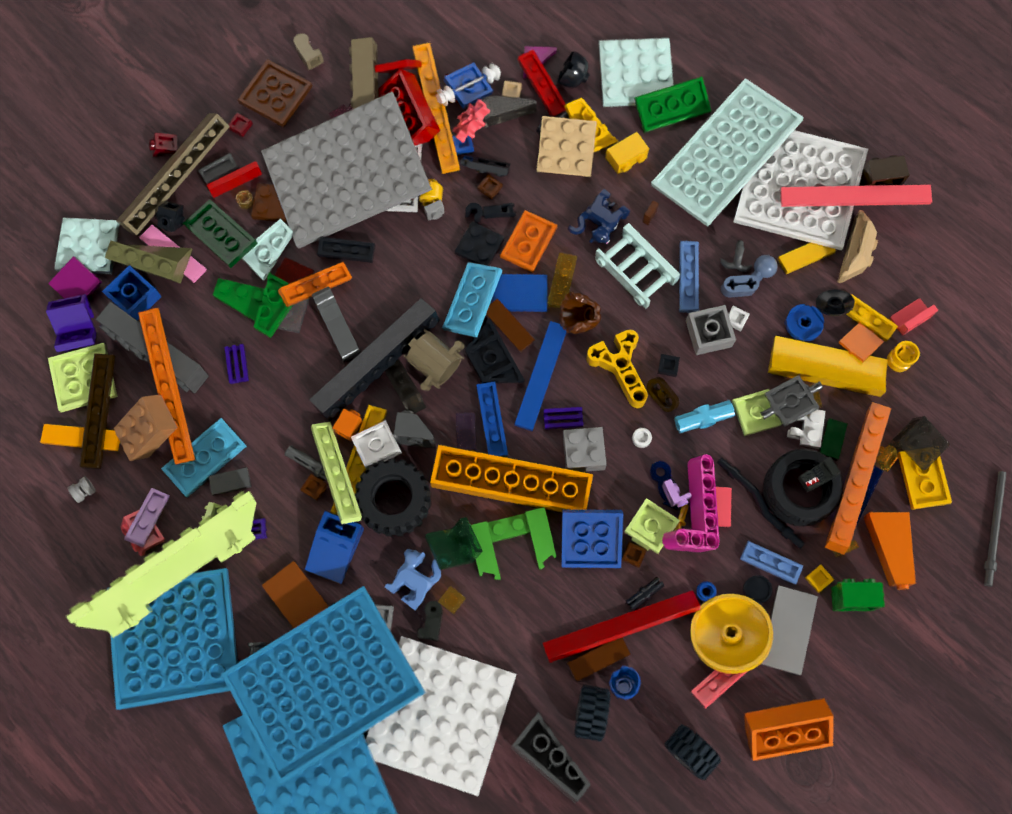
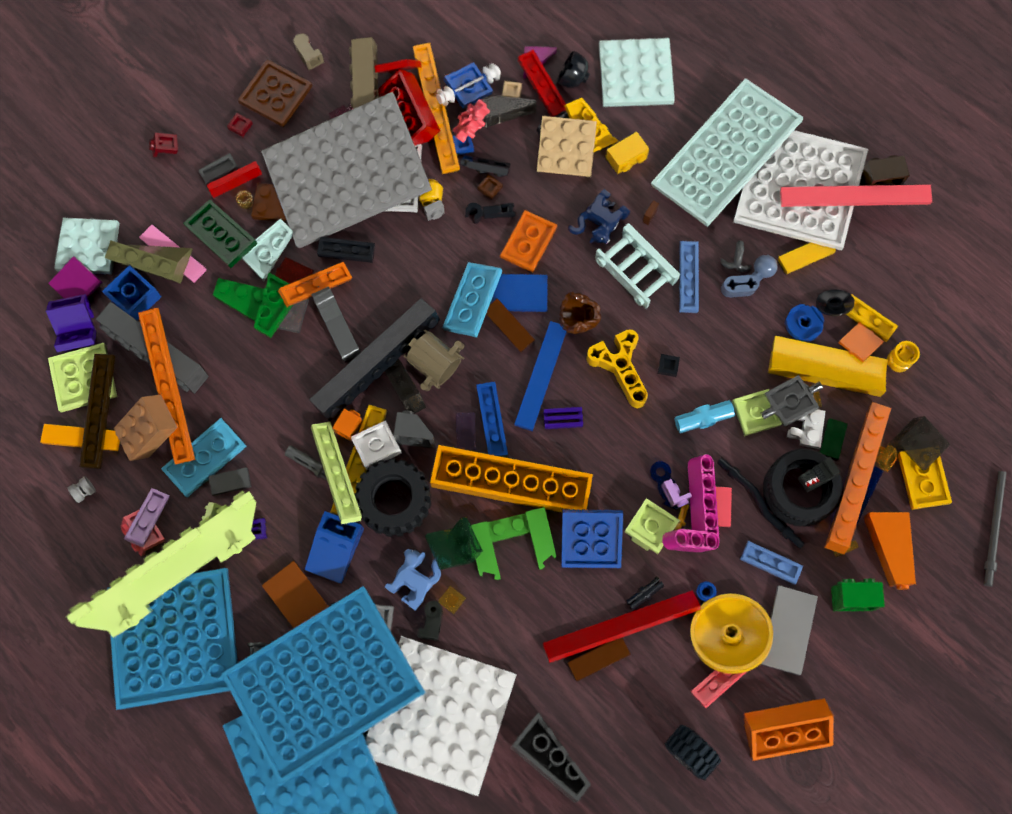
dark tan brick [116,113,230,235] -> none
black brick [156,201,185,232] -> none
dark purple tile [224,344,249,384] -> none
reddish brown plate [300,474,328,501] -> none
black plate [455,221,504,266] -> none
black wing [465,319,525,384] -> none
clear yellow plate [547,252,577,308] -> none
light grey brick [563,427,606,472] -> none
black wheel [574,685,610,742] -> none
blue hair [609,666,641,700] -> none
reddish brown tile [622,541,647,568] -> none
white tile [632,428,652,448] -> none
green tile [634,77,712,133] -> none
dark brown plate [647,377,679,412] -> none
light grey brick [686,305,736,355] -> none
white tile [728,306,750,331] -> none
black piece [743,575,772,604] -> none
yellow tile [805,564,834,593] -> none
tan wedge [837,210,878,283] -> none
coral panel [890,298,938,336] -> none

